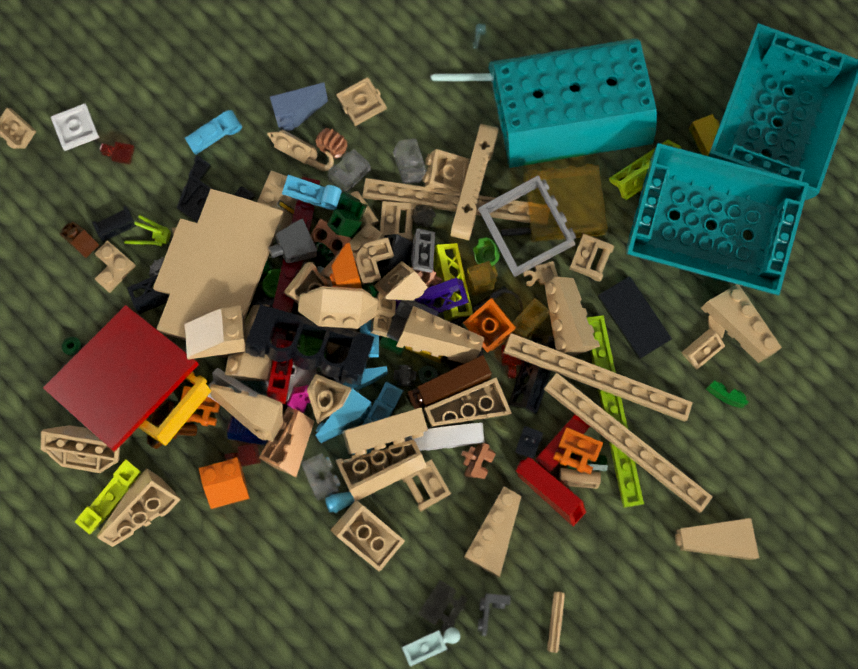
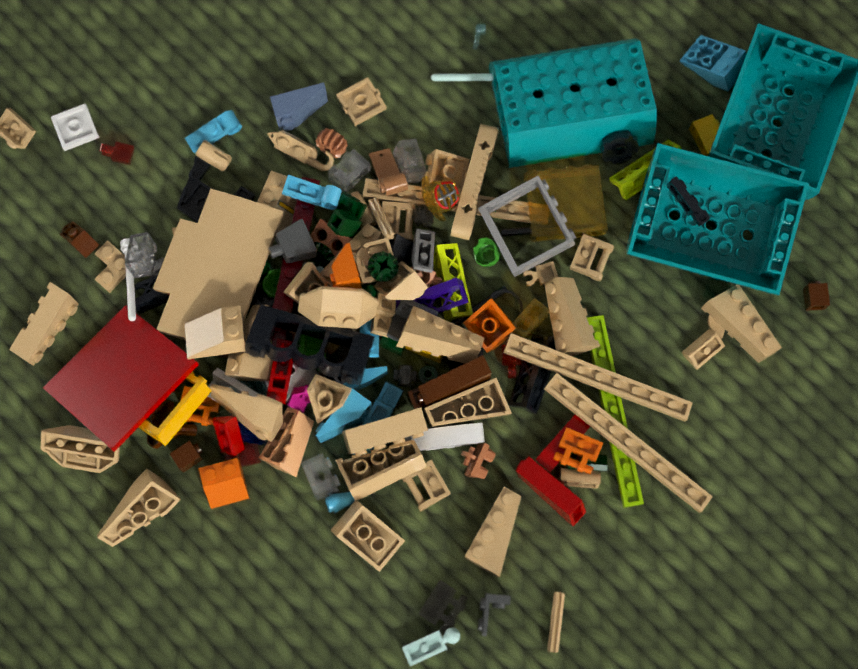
dark green plate [62,337,82,356] -> none
neon yellow slope [75,459,141,534] -> none
black hinge [92,206,137,242] -> none
lime plant [124,215,171,247] -> none
clear yellow brick [467,261,498,296] -> none
black slope [516,426,543,458] -> none
black tile [598,276,672,360] -> none
tan slope [675,518,759,560] -> none
green slope [706,380,749,408] -> none
none -> tan wedge [9,282,79,366]
none -> white piece [120,238,136,321]
none -> clear brick [125,232,158,278]
none -> reddish brown brick [170,440,203,473]
none -> tan arm [195,140,232,171]
none -> red slope [212,416,245,456]
none -> tan axle [368,197,395,240]
none -> dark green gear [368,251,399,282]
none -> medium nougat door [369,148,408,196]
none -> clear yellow piece [421,176,460,222]
none -> black plate [601,130,639,164]
none -> black hinge [666,176,710,226]
none -> medium azure slope [680,35,746,91]
none -> reddish brown brick [803,281,830,311]

